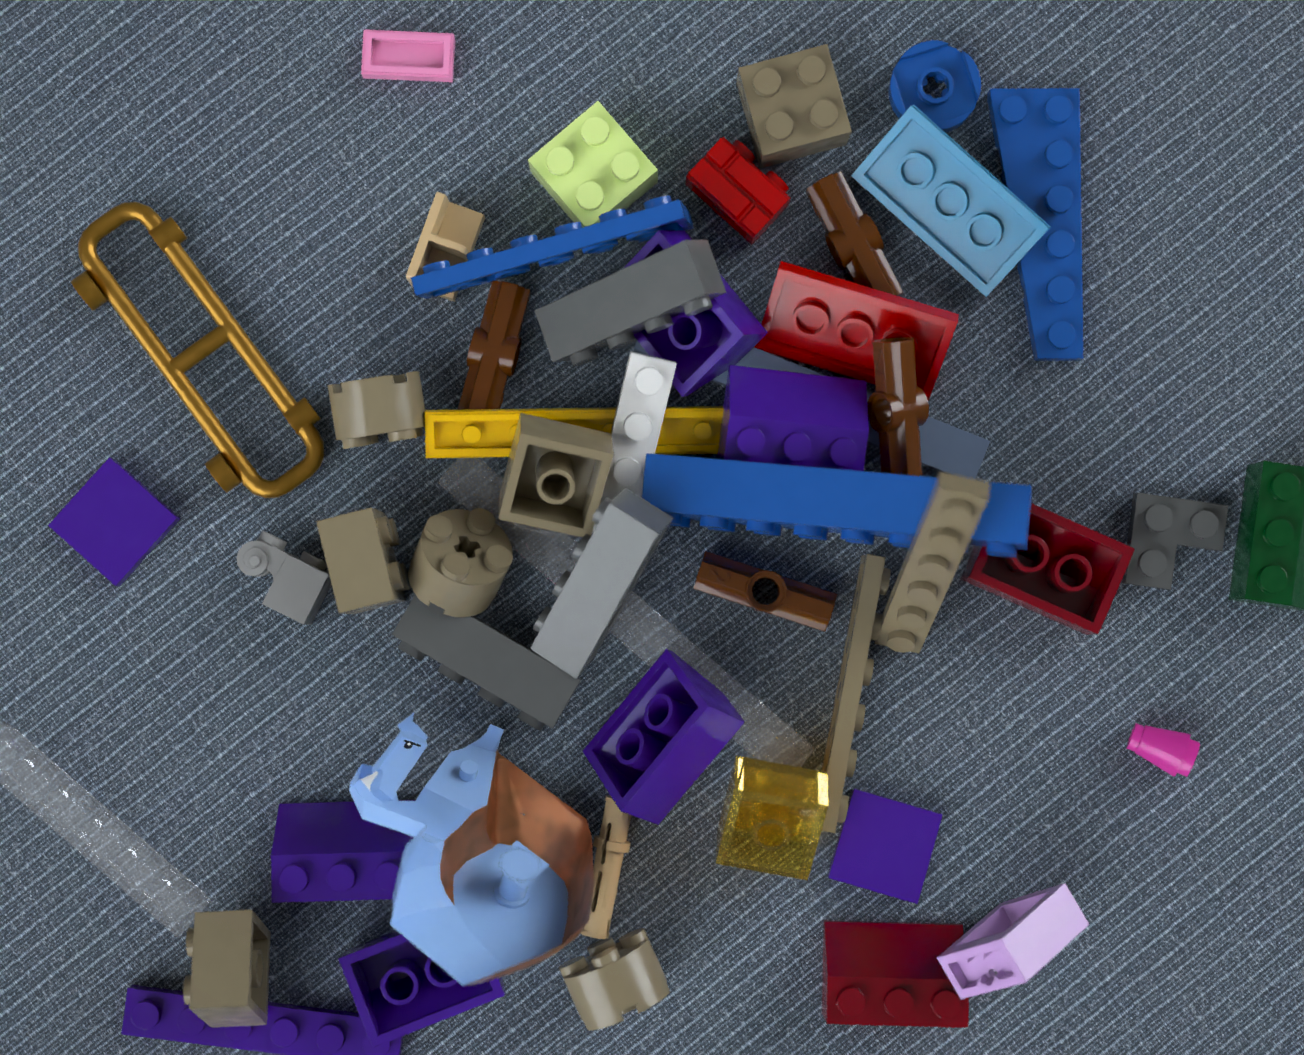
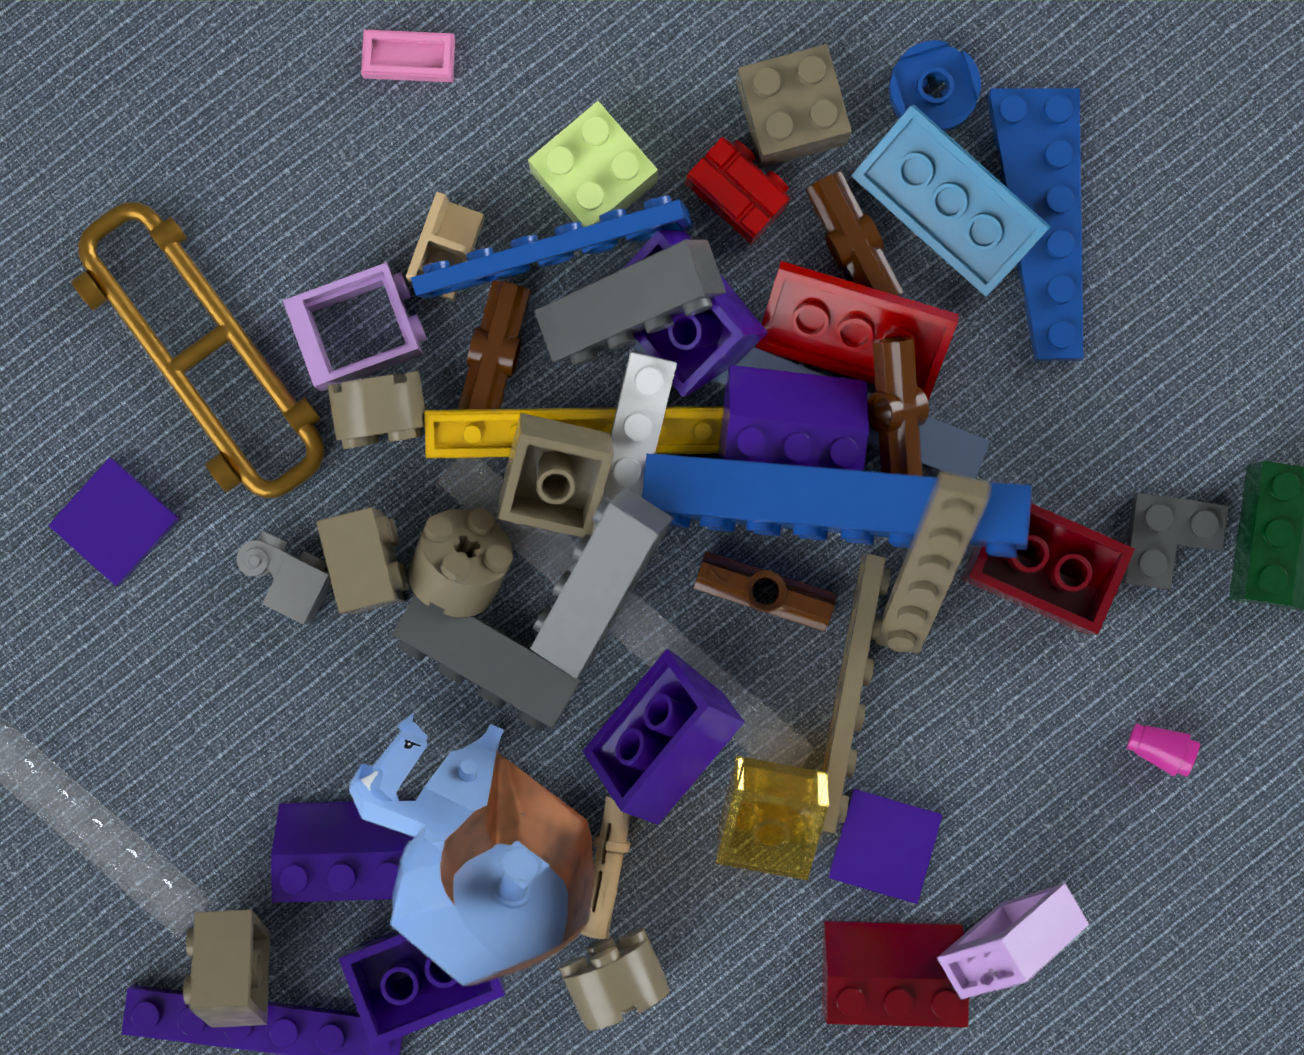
none -> lavender window [283,262,427,392]

